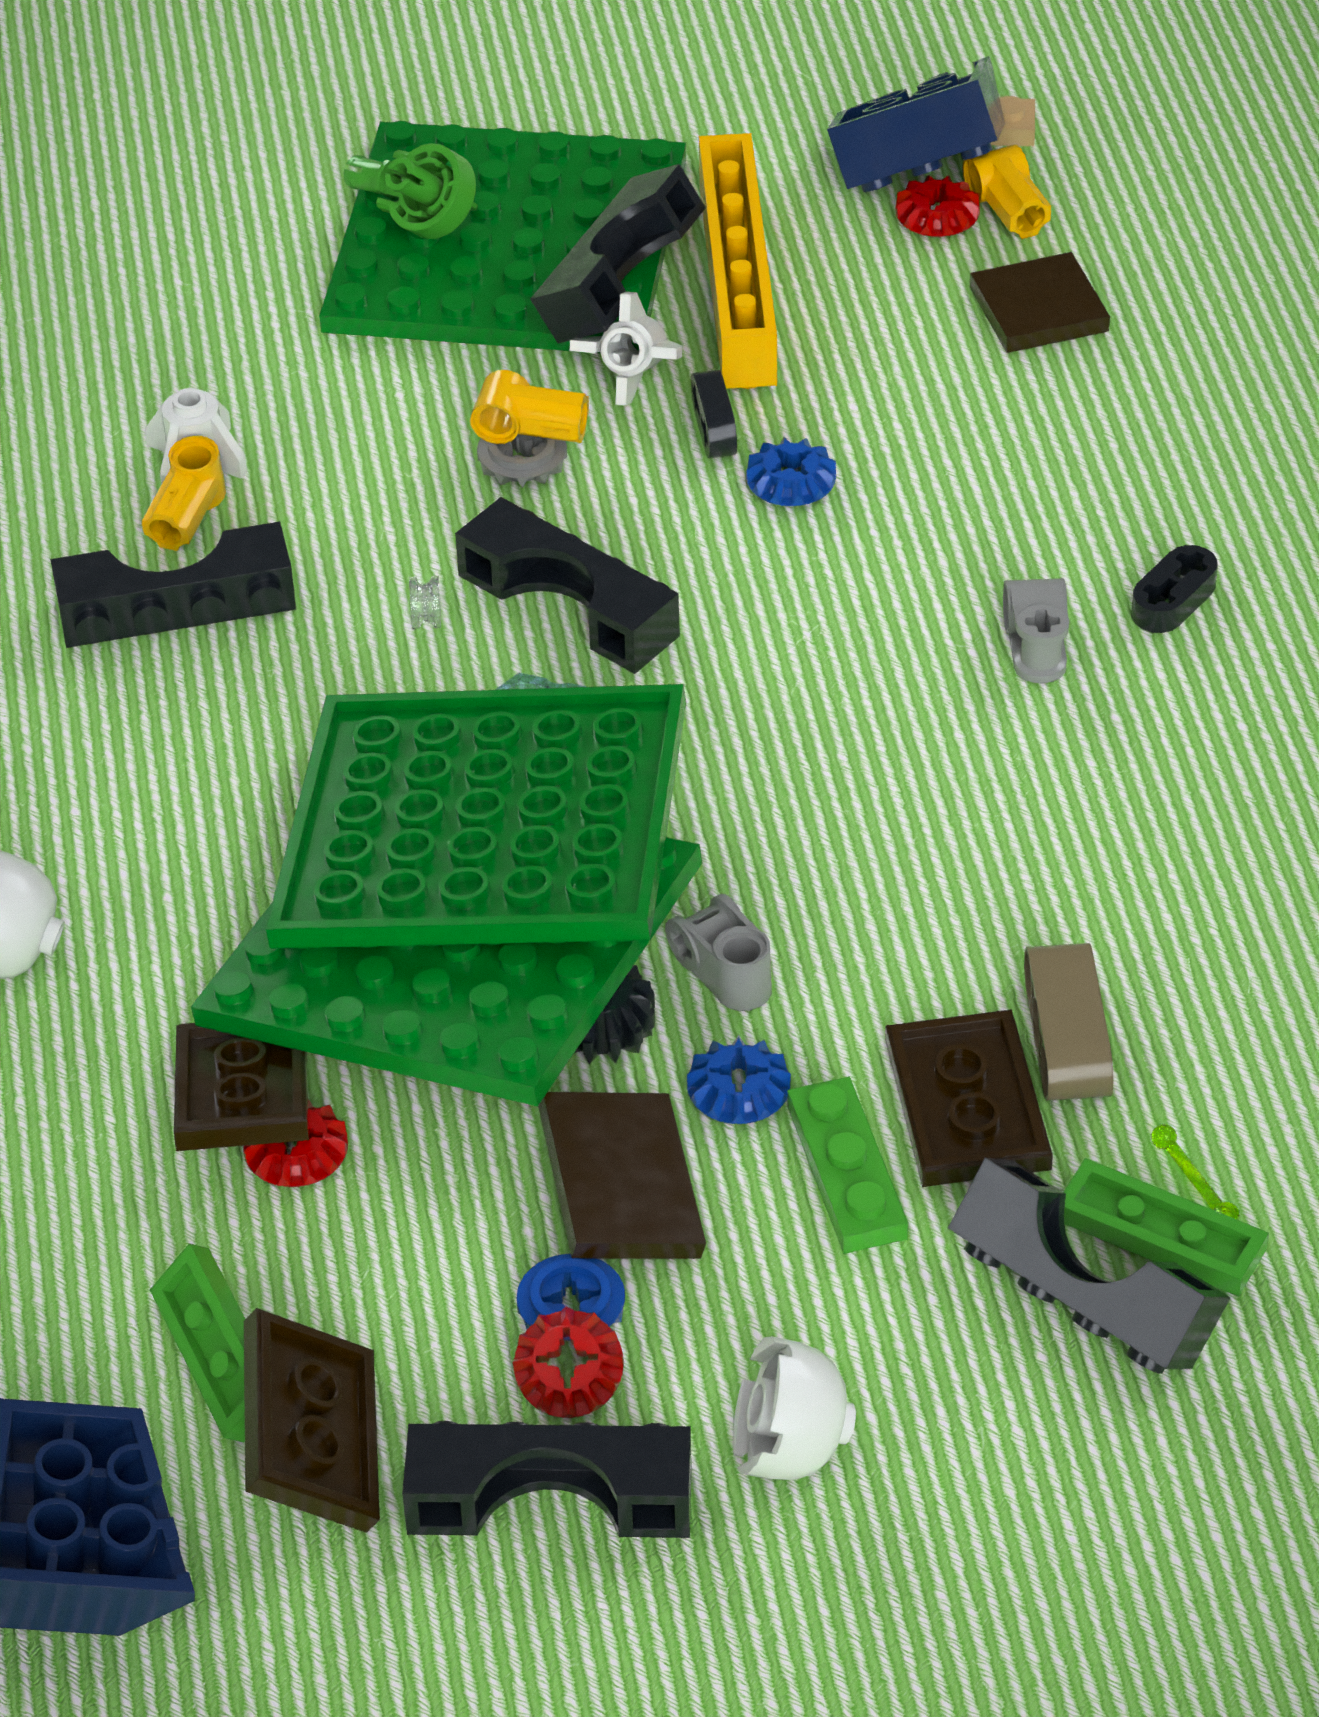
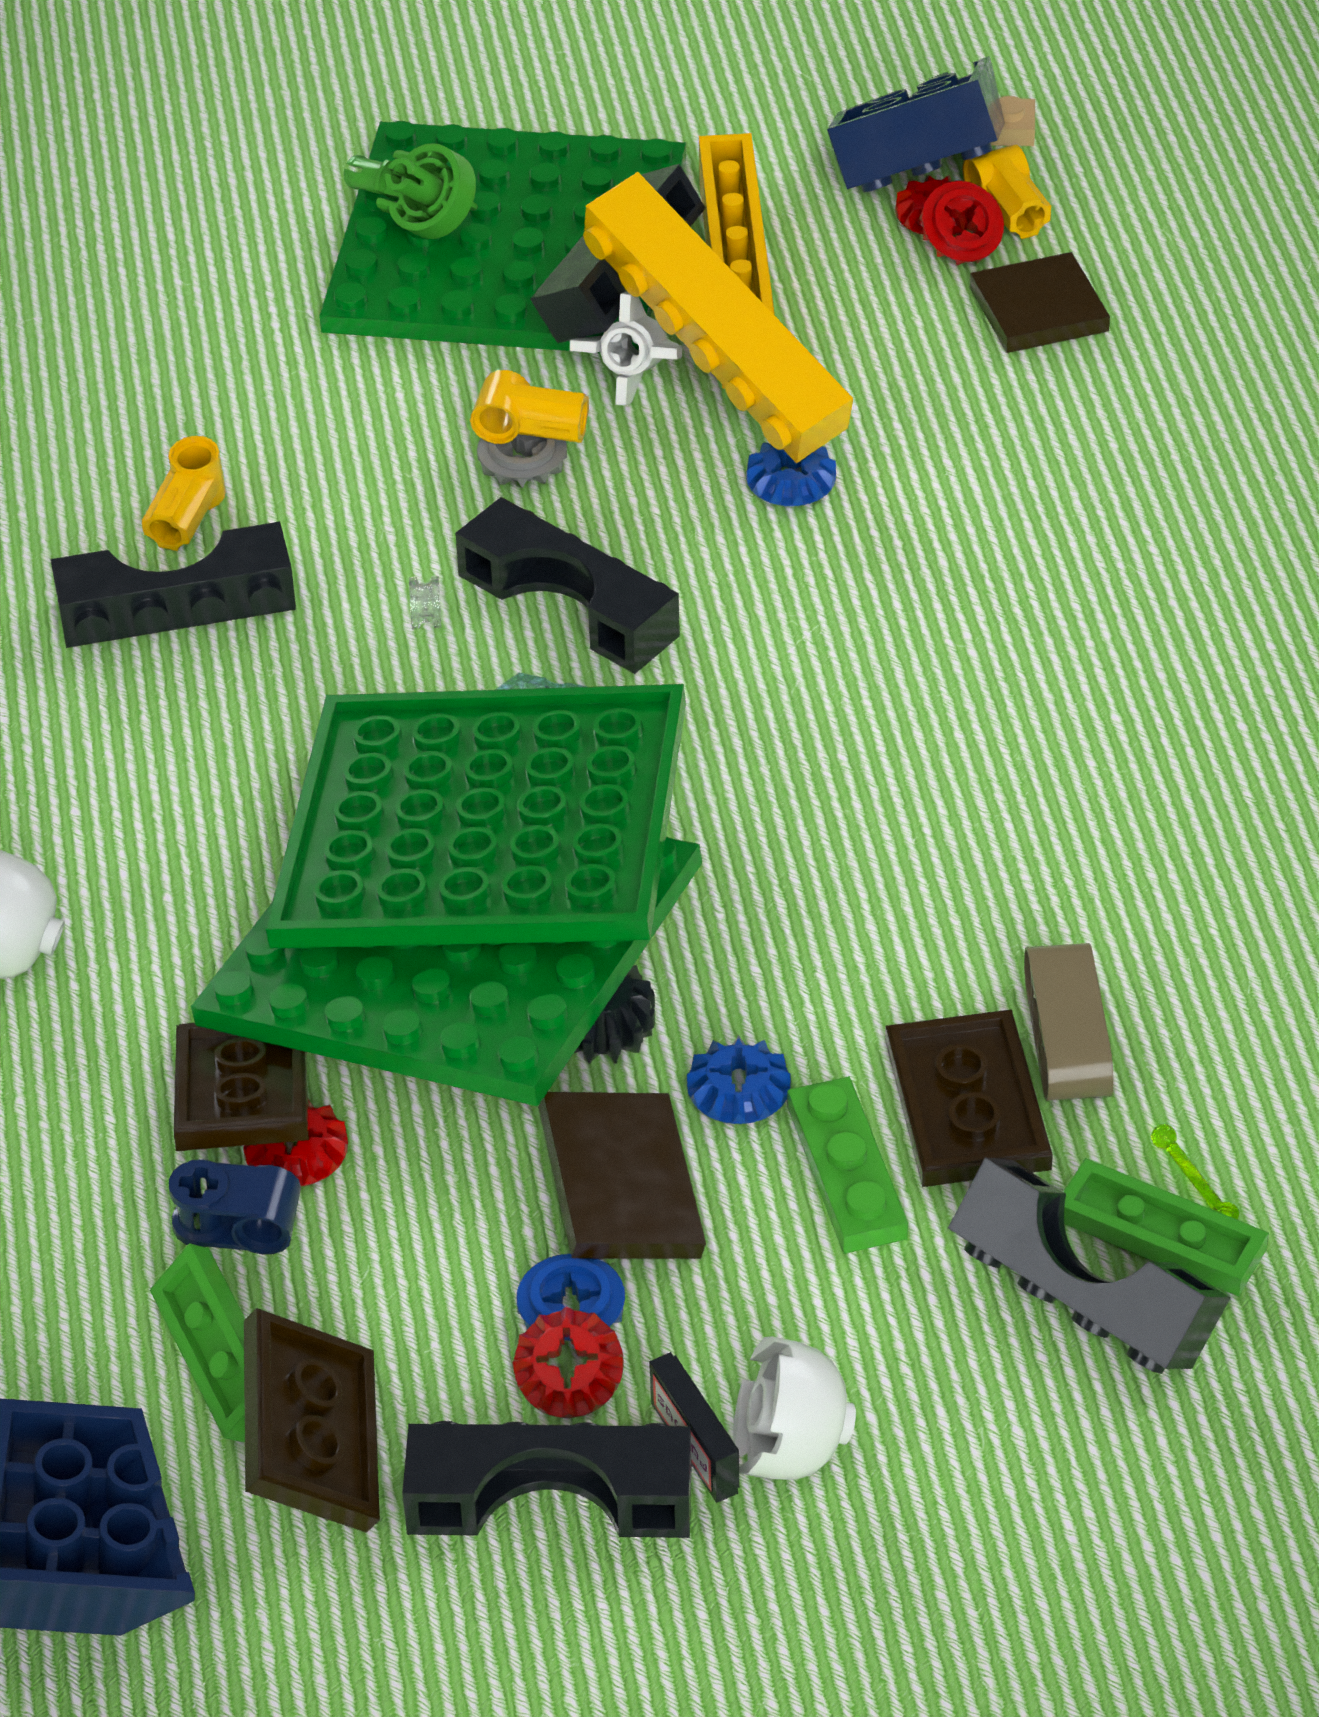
white brick [145,388,247,485] -> none
light grey piece [665,894,772,1011] -> none
black beam [691,370,737,458] -> none
light grey piece [1003,578,1069,683] -> none
black beam [1132,545,1218,633] -> none
none -> dark blue piece [169,1159,301,1255]
none -> yellow brick [583,172,853,464]
none -> black tile [649,1352,740,1503]
none -> red gear [919,181,1004,265]

